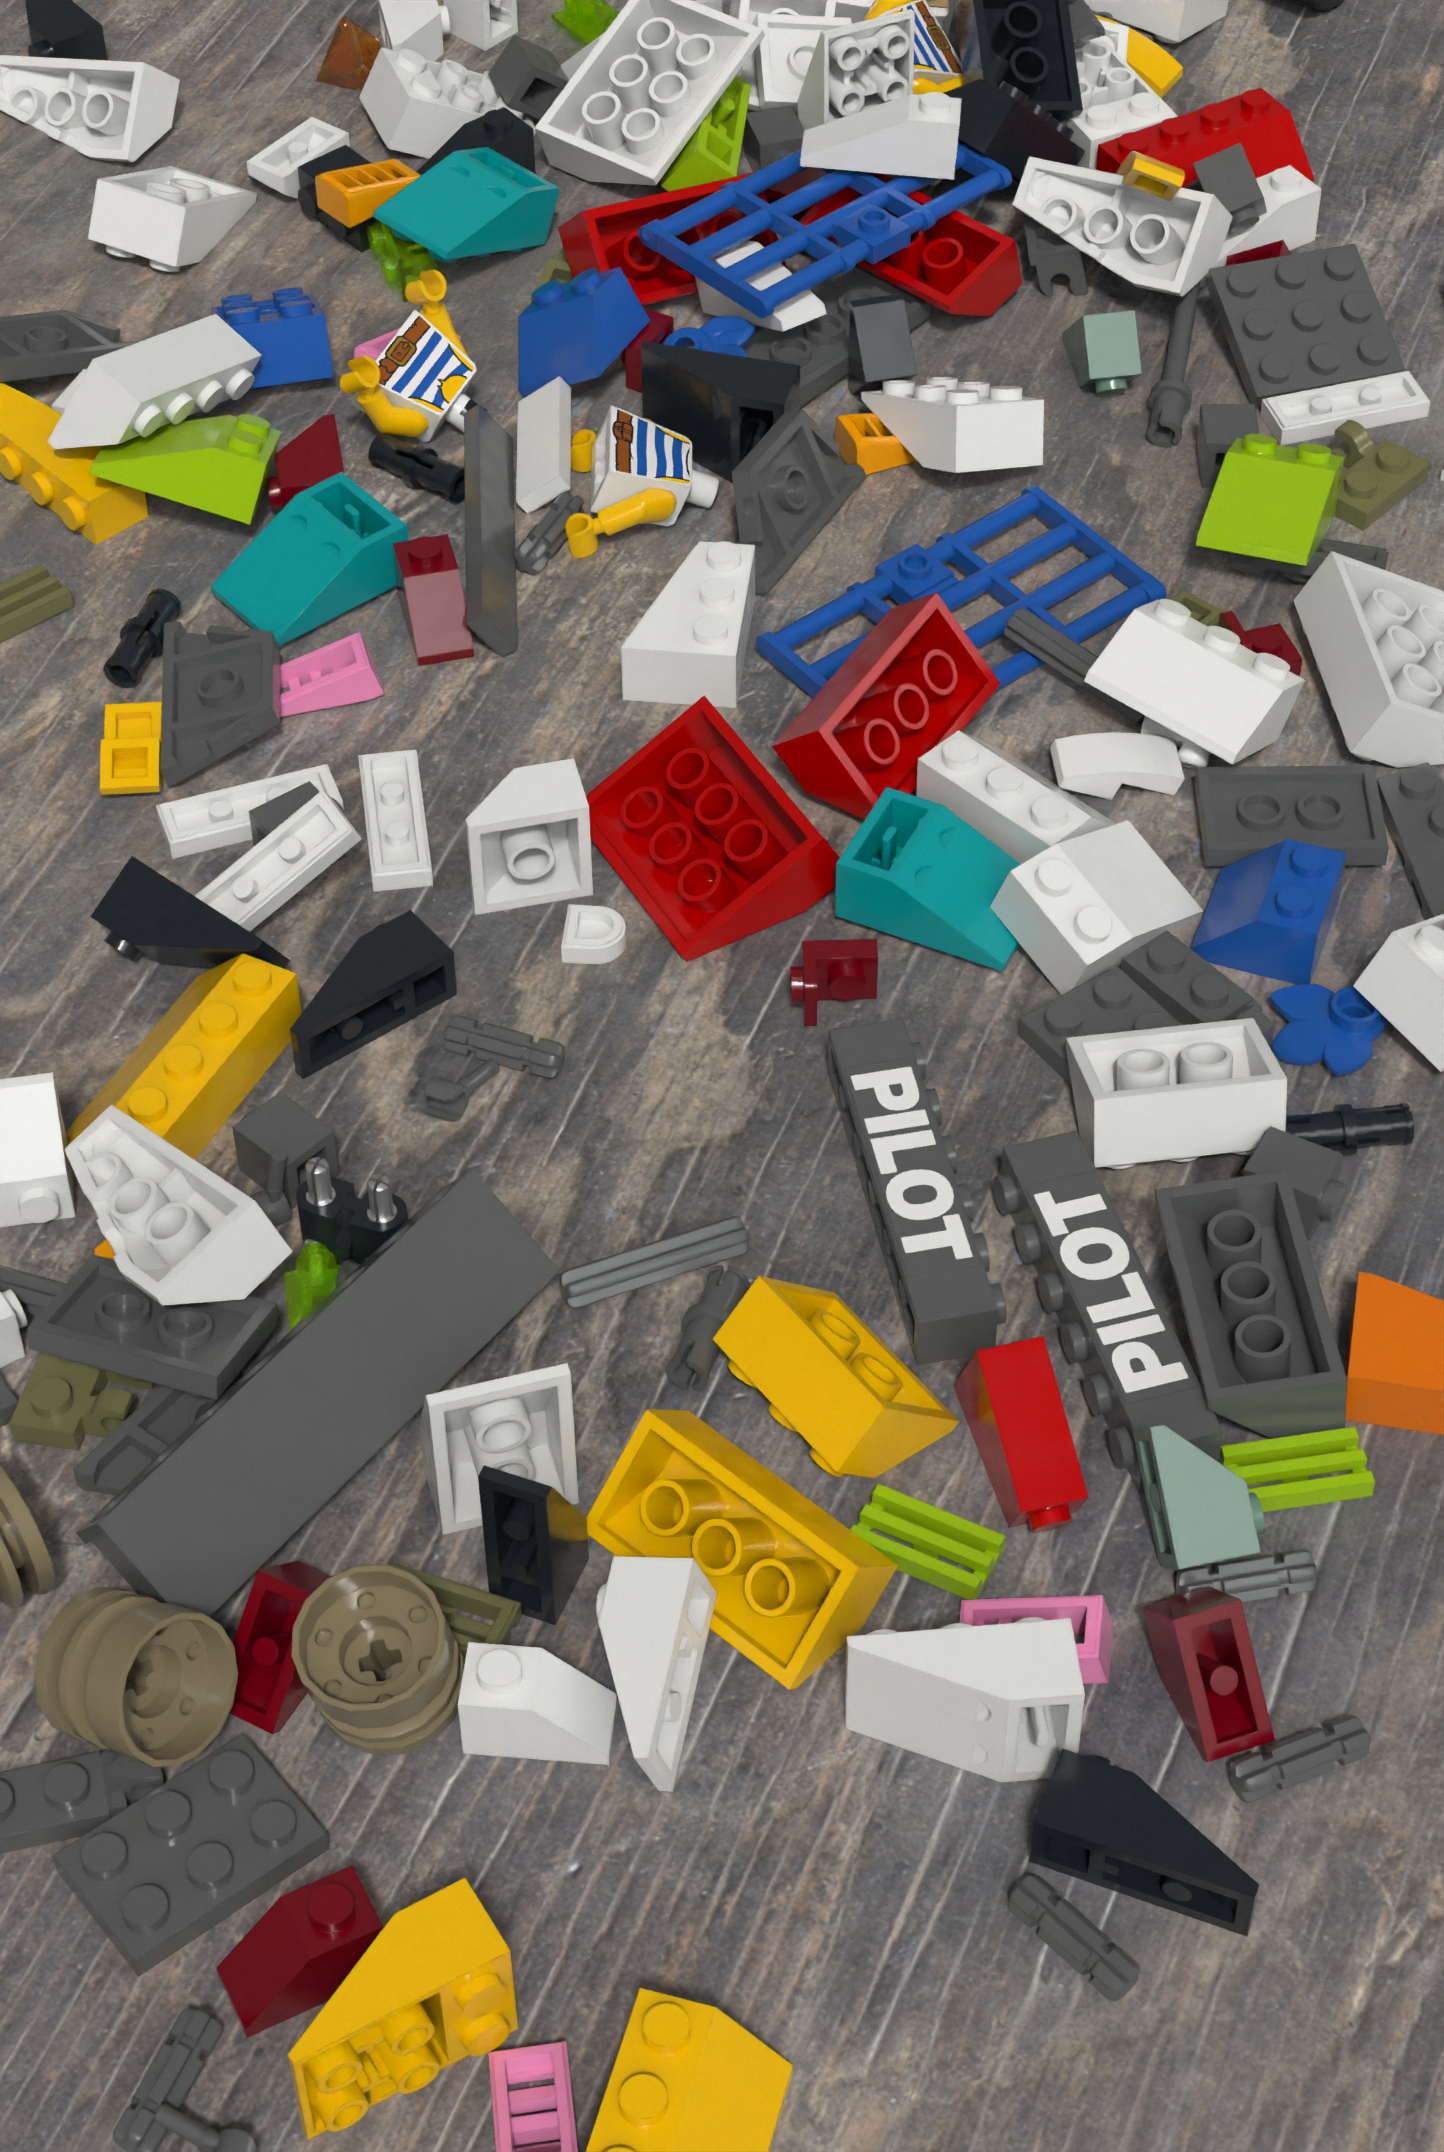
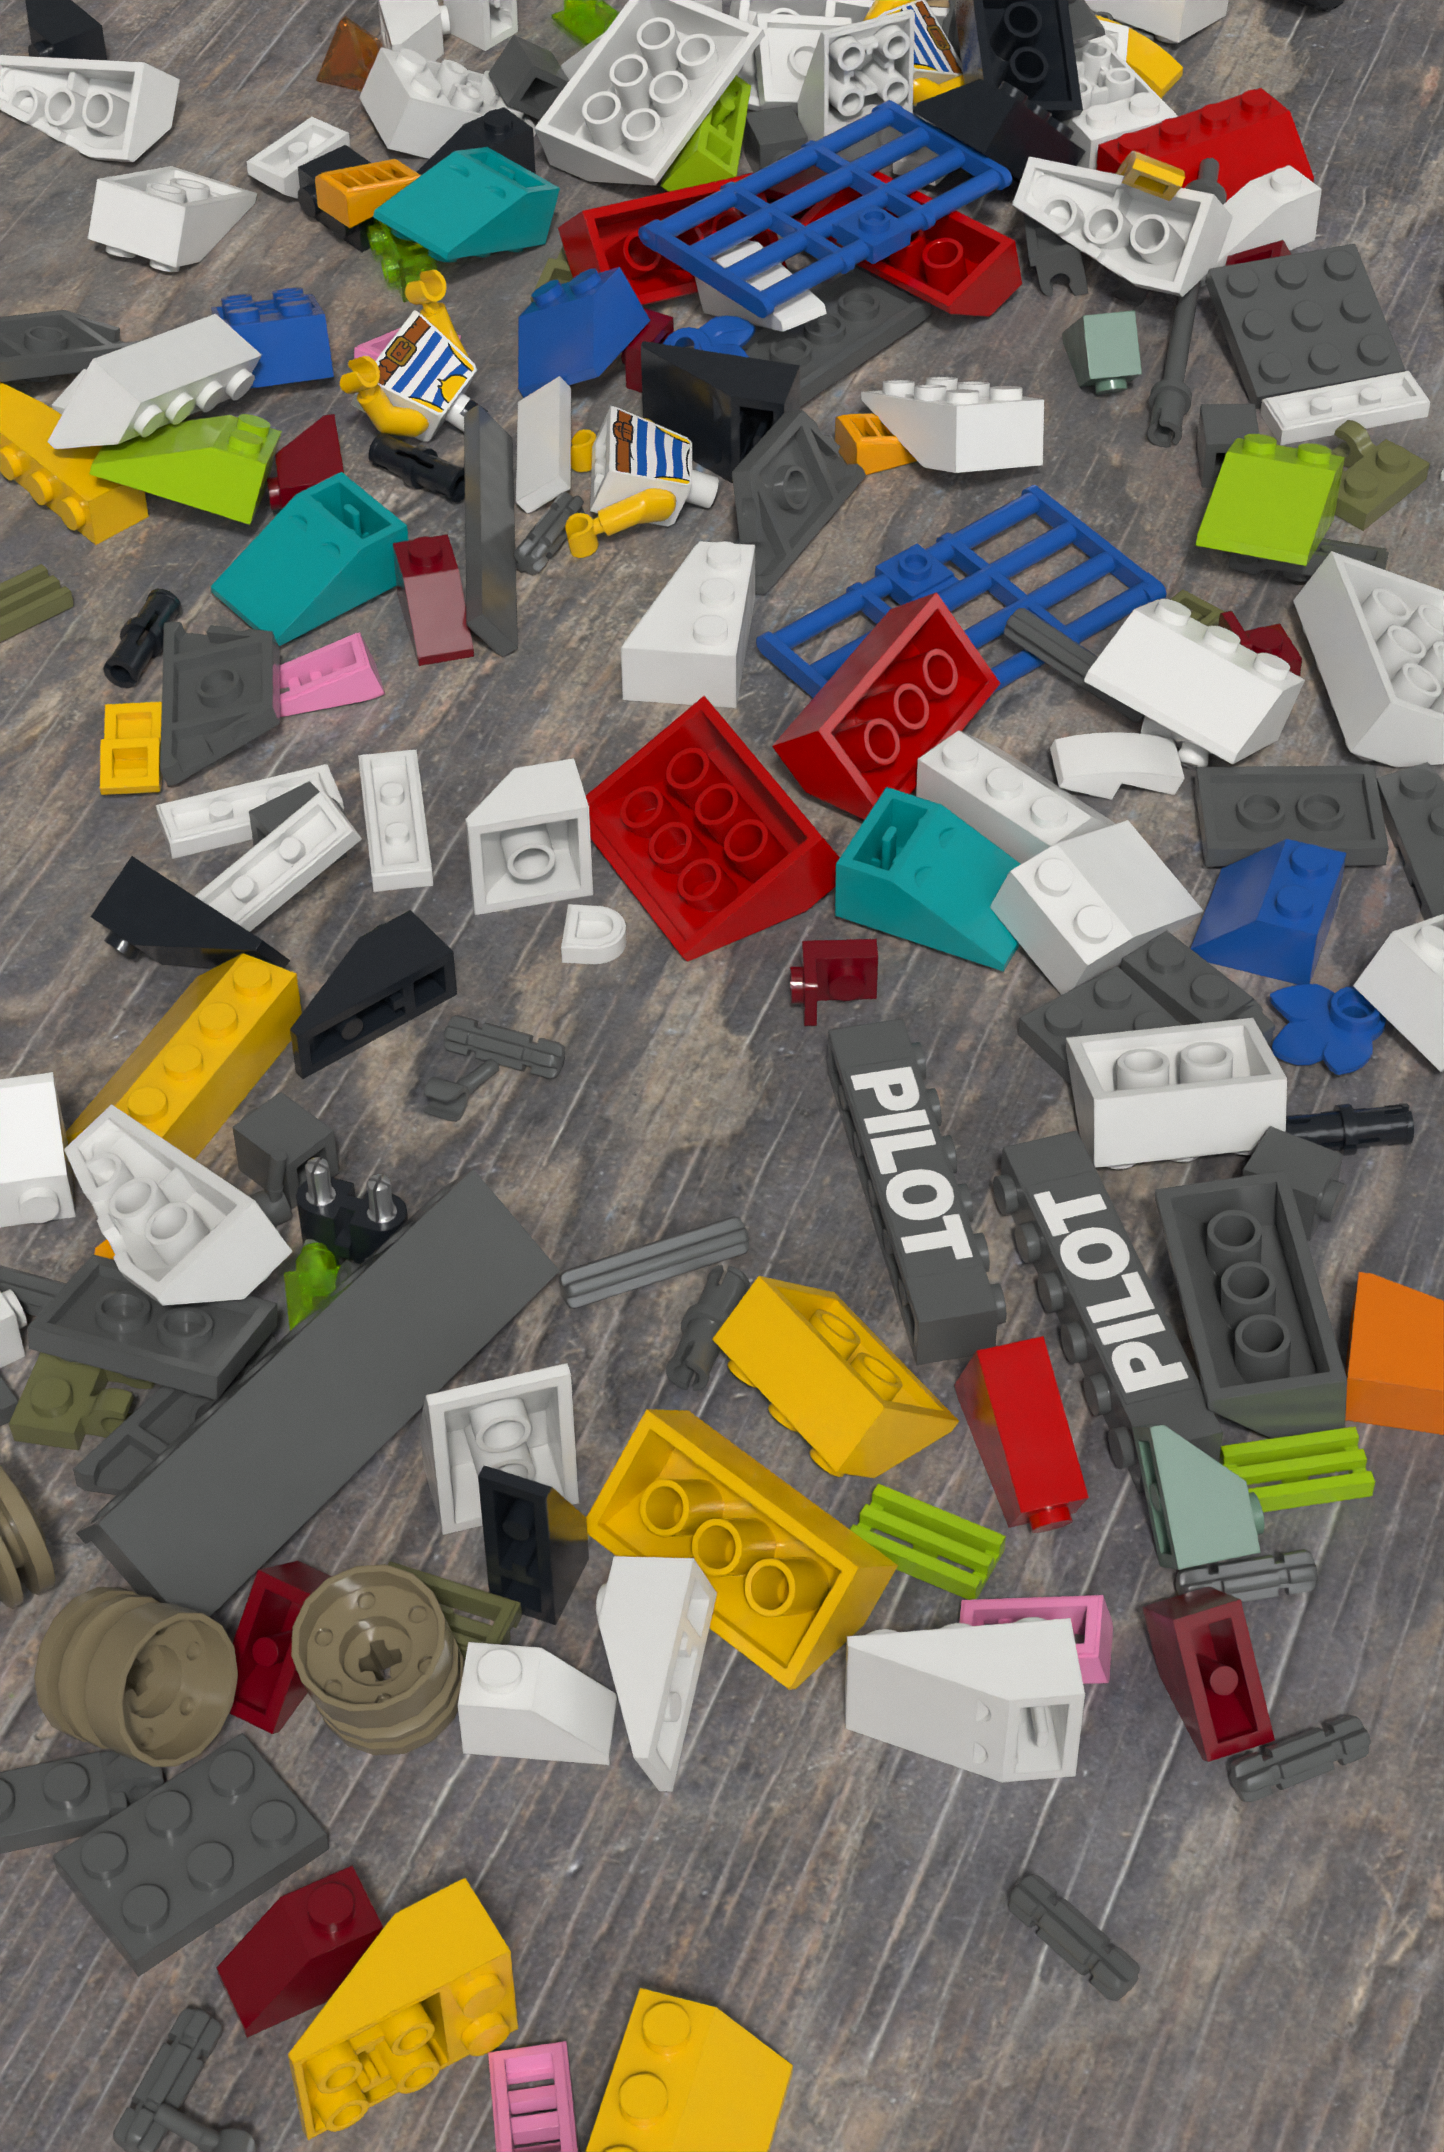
white slope [800,92,962,180] -> none
slope [848,293,917,394] -> none
black slope [1029,1749,1259,1936] -> none
dark grey brick [1193,142,1267,232] -> none

